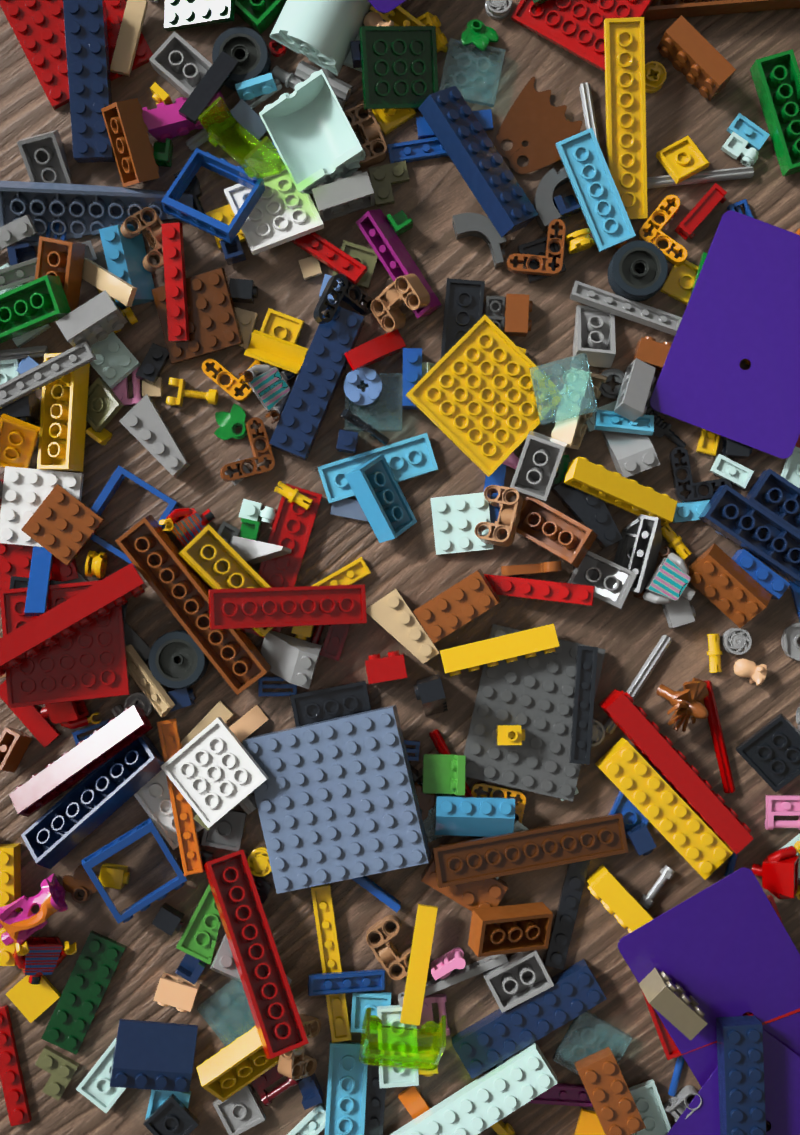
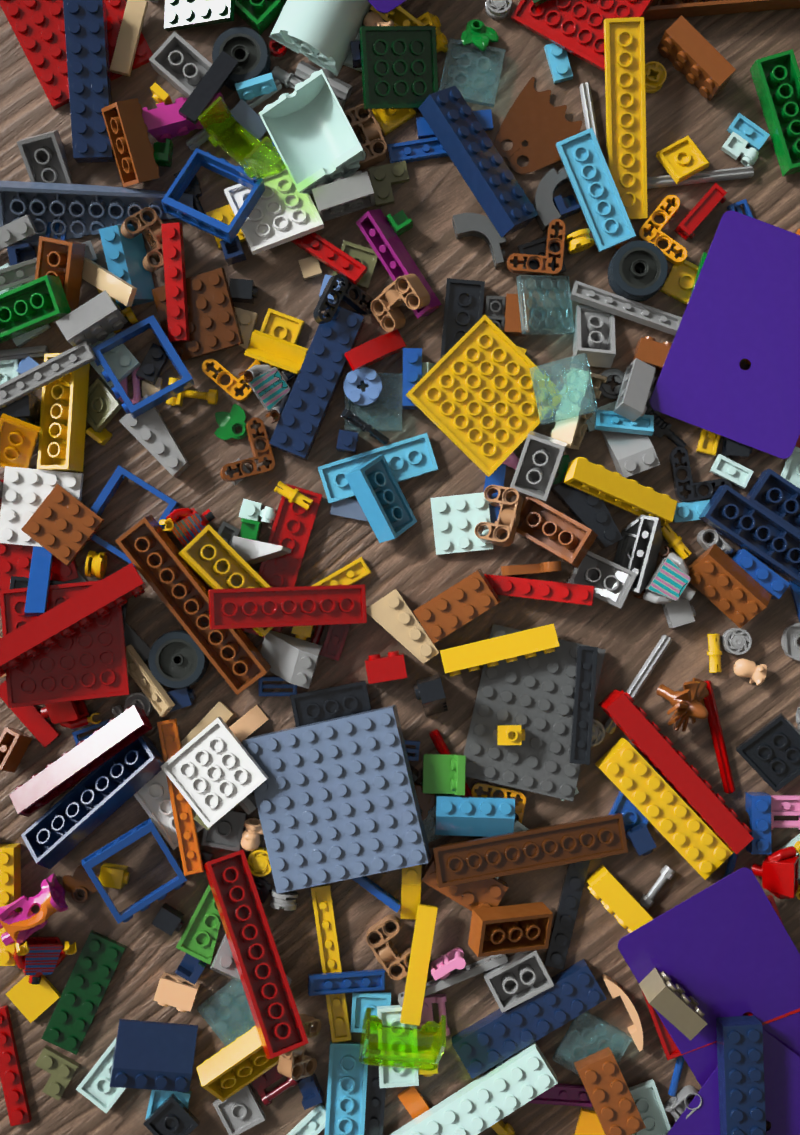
none -> blue window [92,315,194,418]
none -> light nougat animal [241,818,263,851]
none -> light grey wheel [270,888,298,911]
none -> yellow slope [401,865,422,919]
none -> clear light blue plate [516,275,575,334]
none -> medium azure plate [544,43,573,84]
none -> light nougat slope [601,974,643,1052]
none -> light grey piece [697,529,733,555]
none -> blue arch [745,792,772,854]

